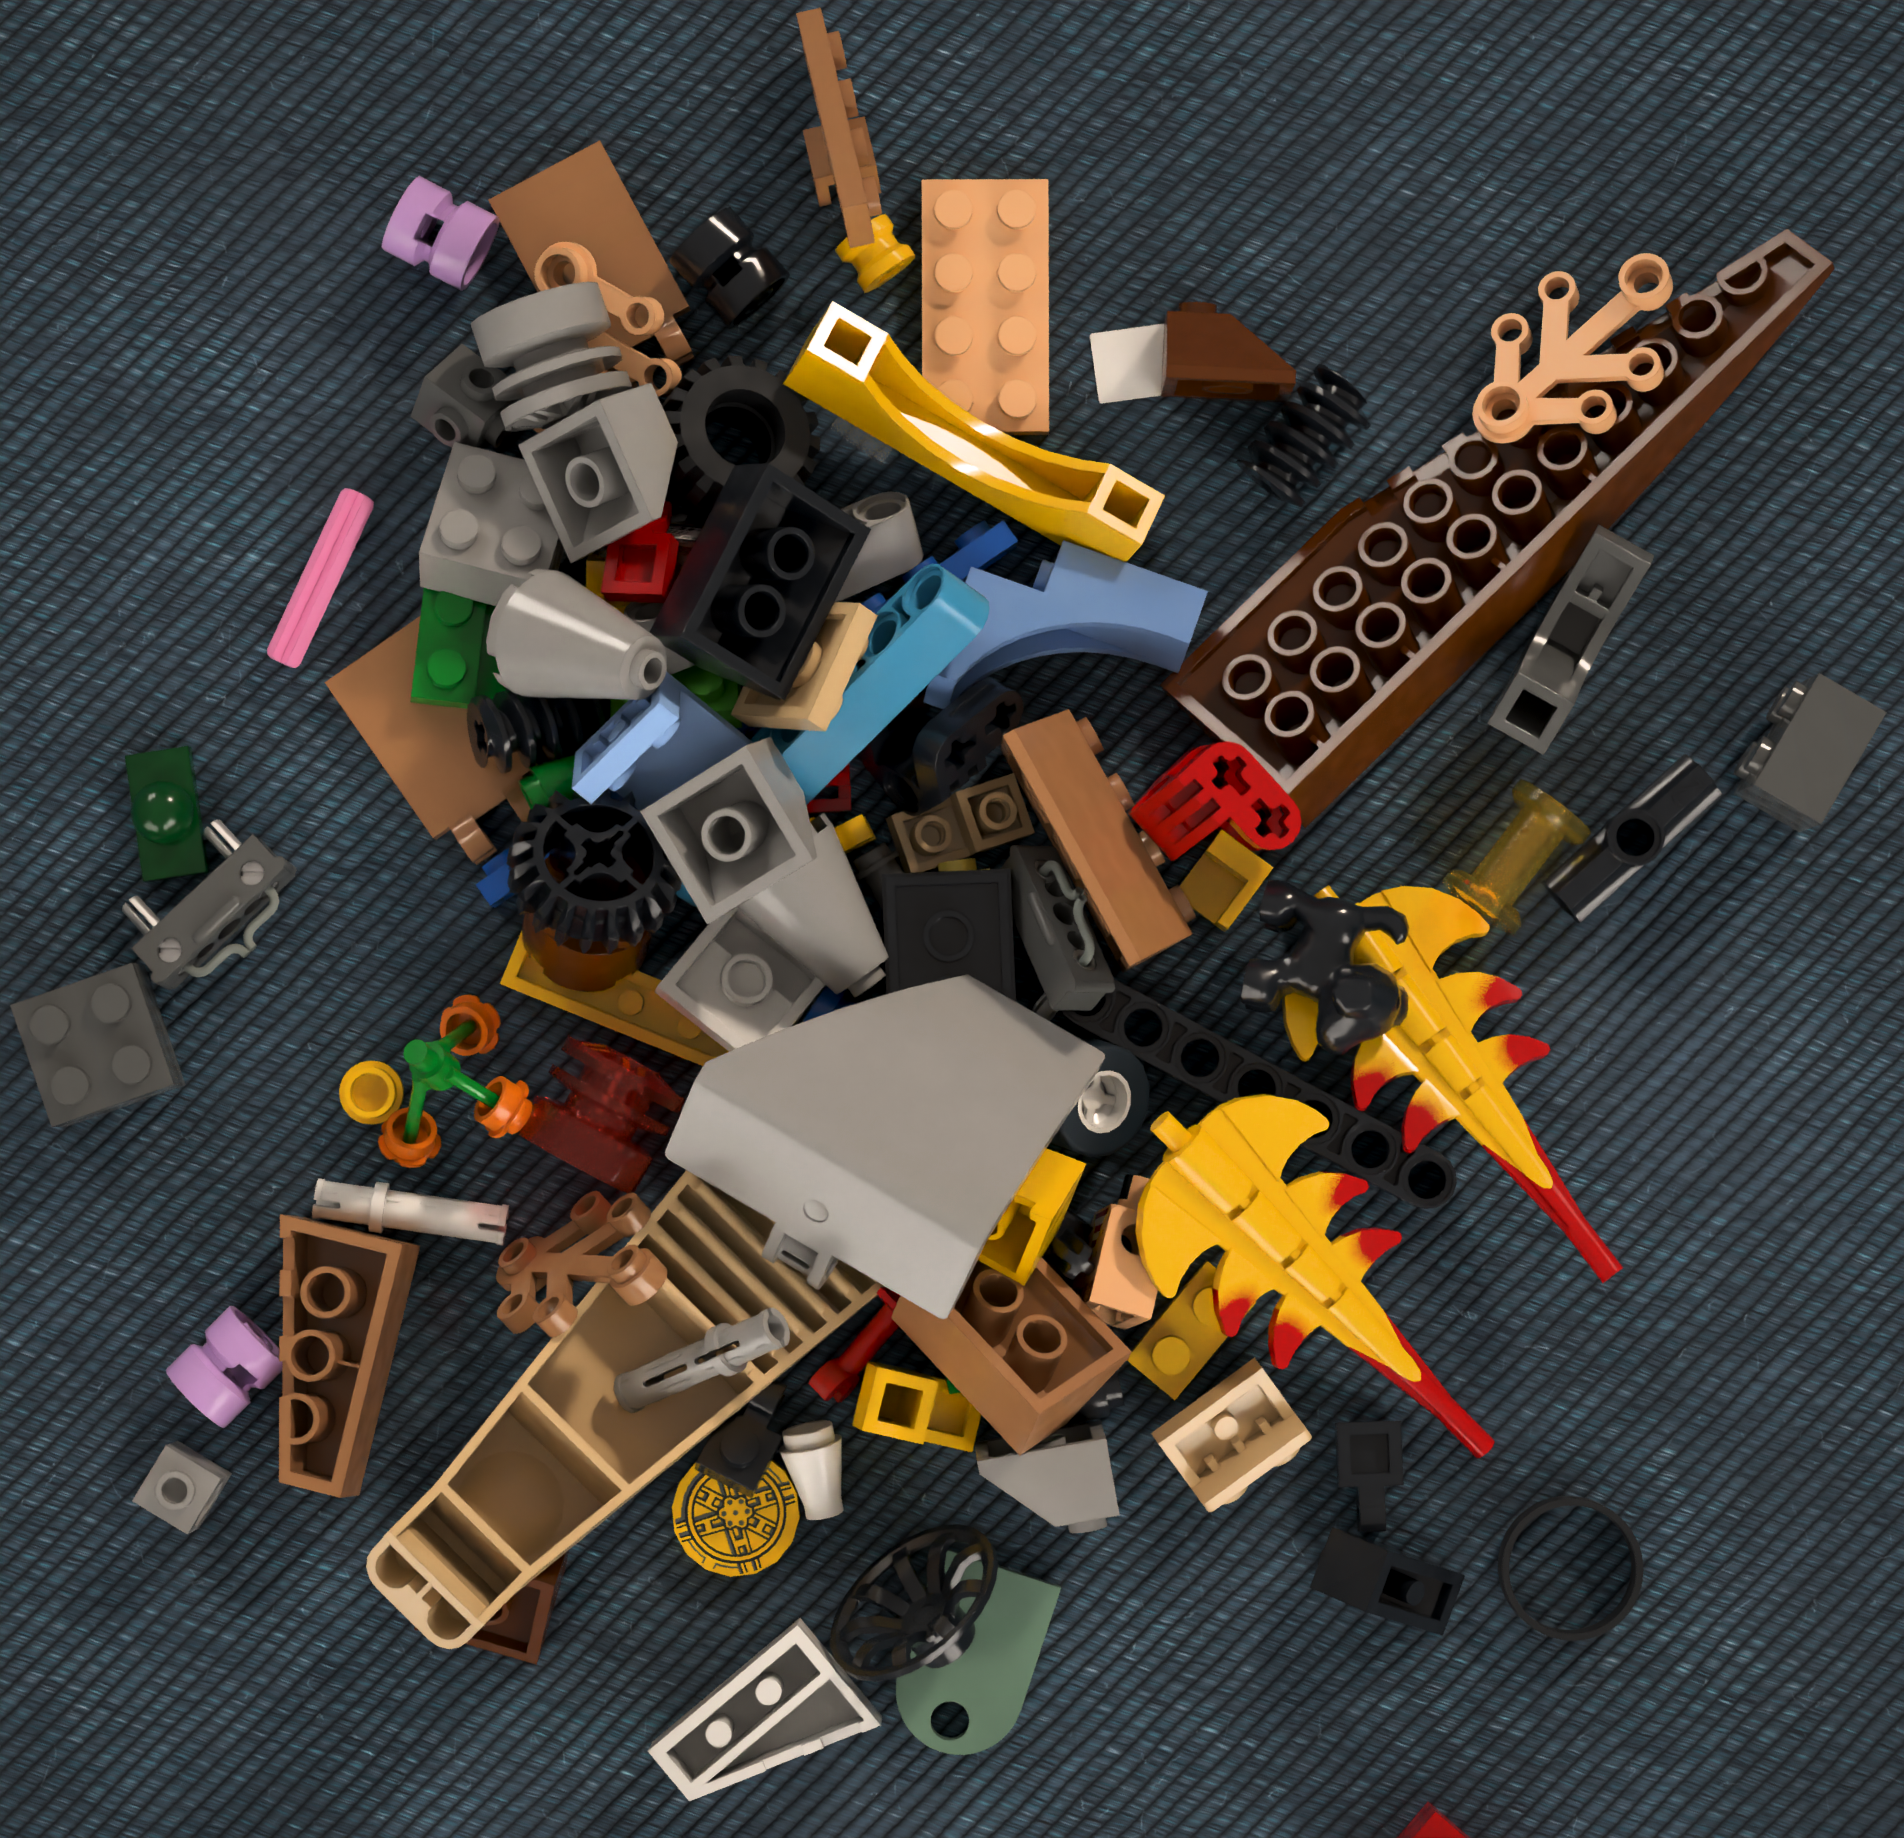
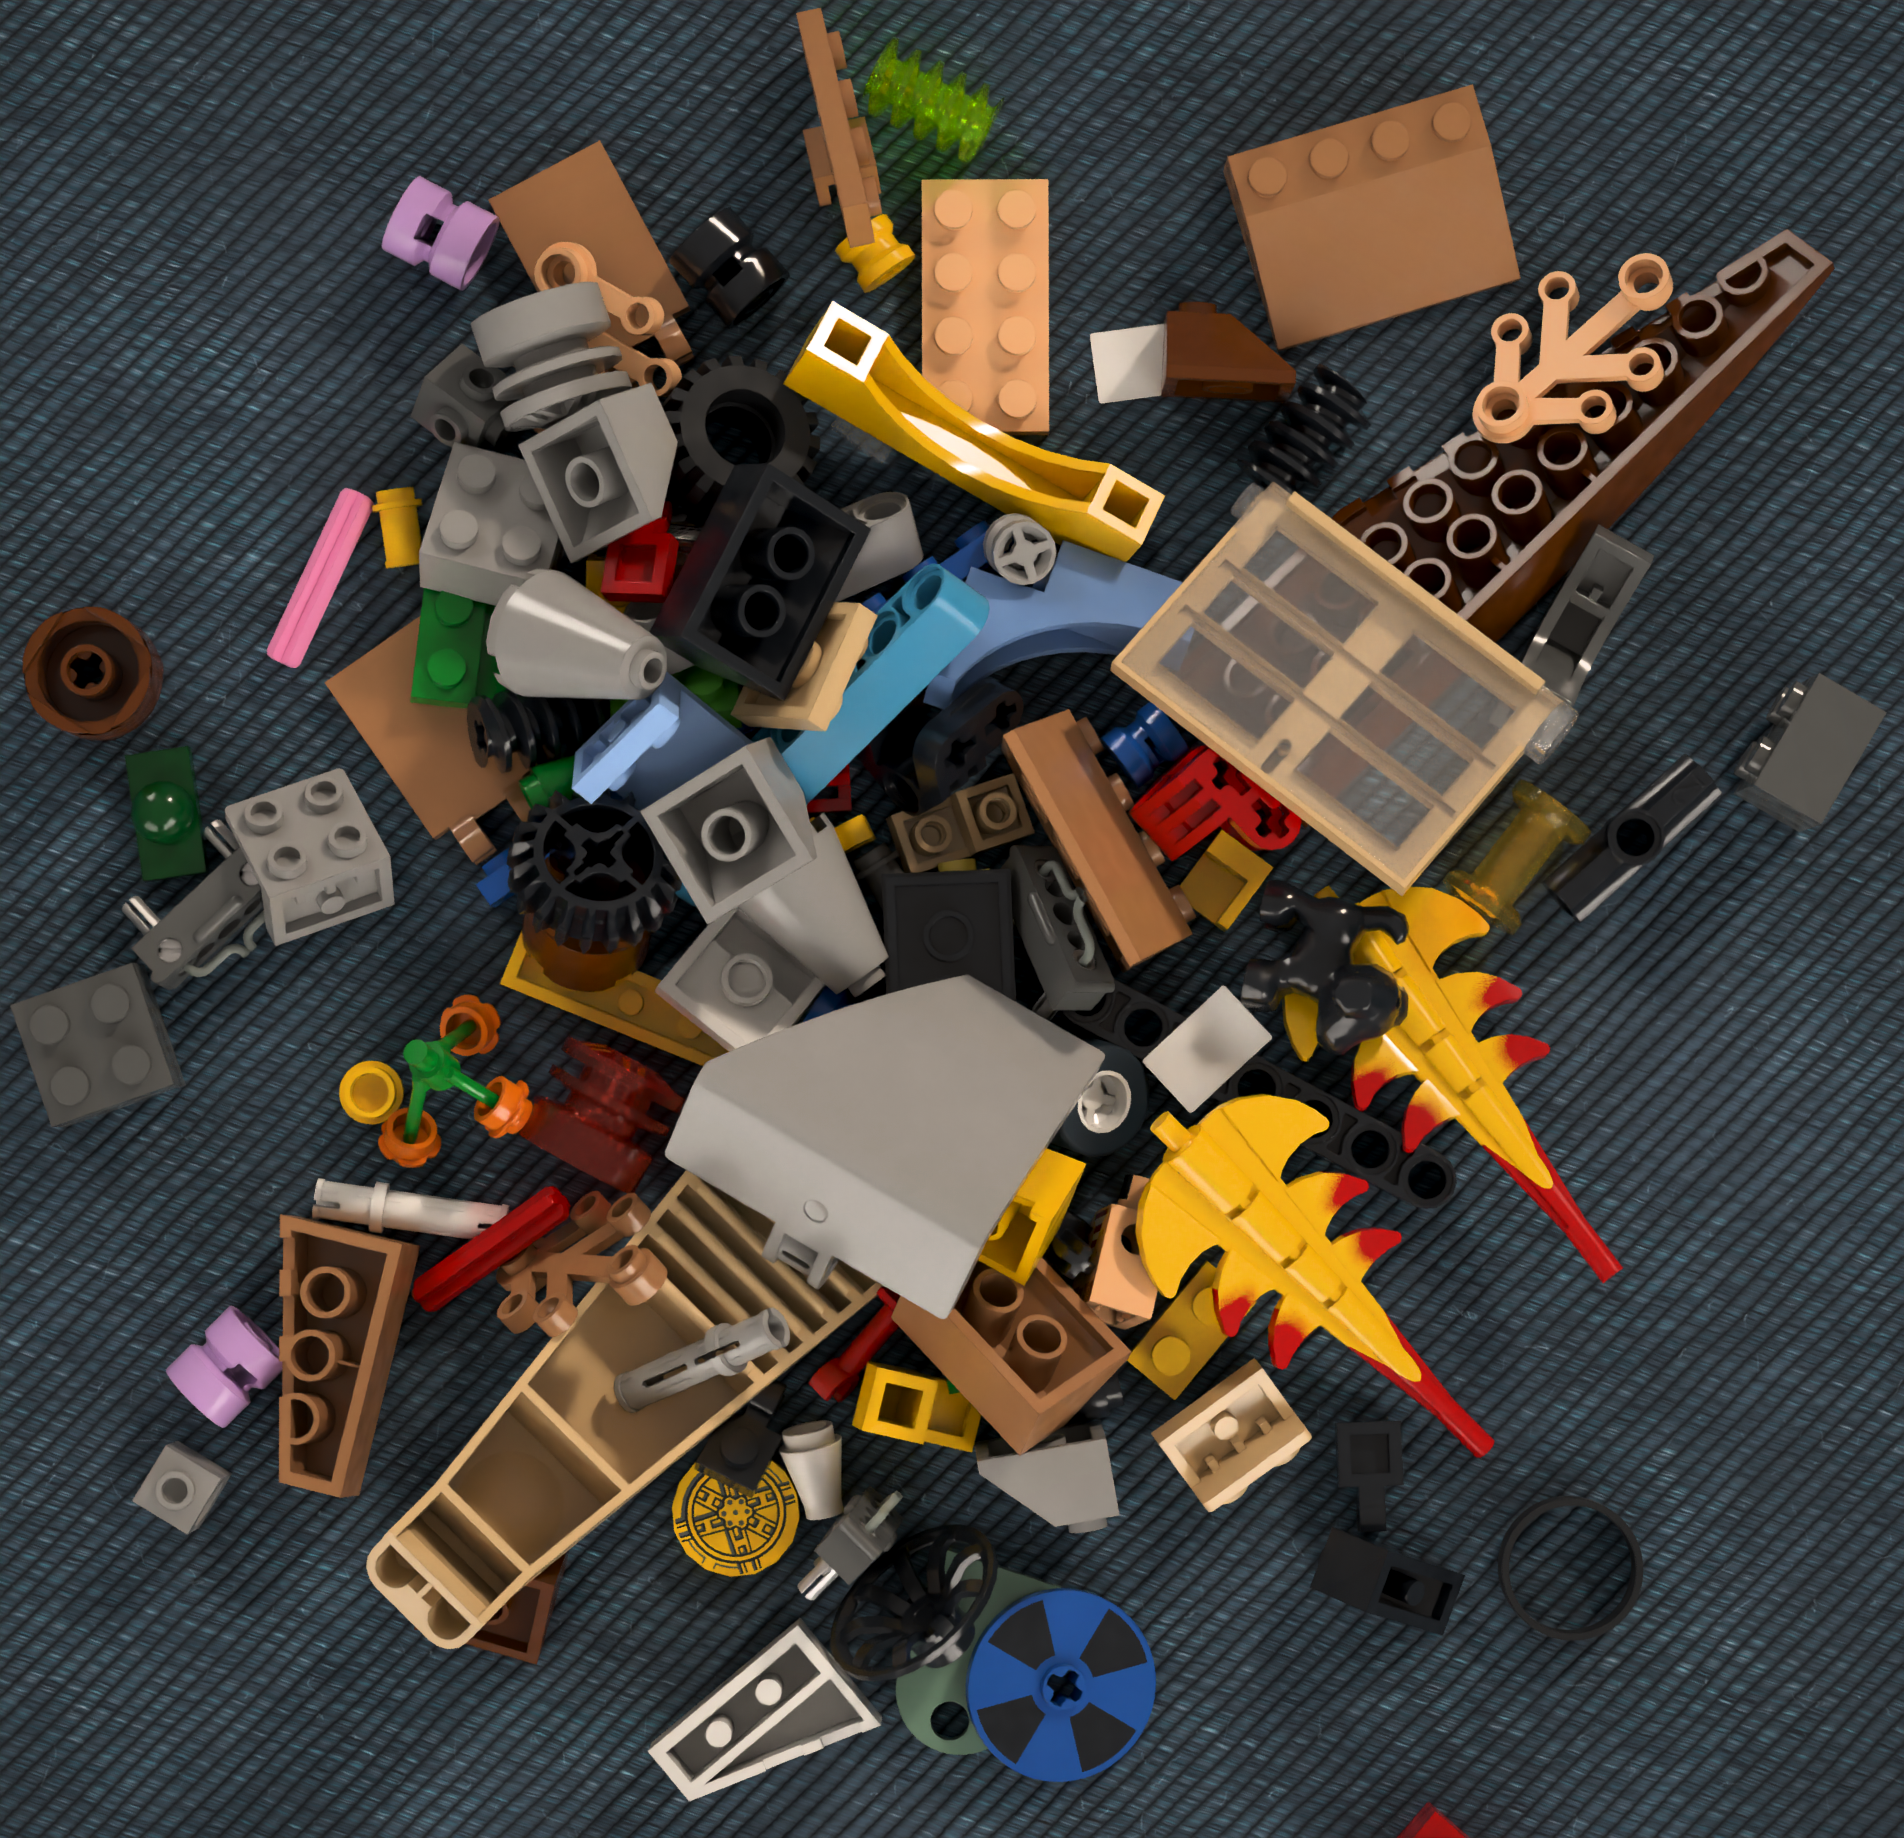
none -> reddish brown brick [22,607,164,740]
none -> light grey bracket [225,768,395,946]
none -> yellow pin [372,487,422,568]
none -> red axle [411,1186,571,1312]
none -> dark grey piece [798,1485,904,1600]
none -> clear neon green piece [863,37,1005,164]
none -> blue piece [965,1588,1156,1782]
none -> light grey wheel [983,513,1056,585]
none -> blue wheel [1101,702,1189,789]
none -> clear door [1110,481,1579,896]
none -> white sticker [1143,986,1272,1113]
none -> medium nougat slope [1223,84,1521,352]

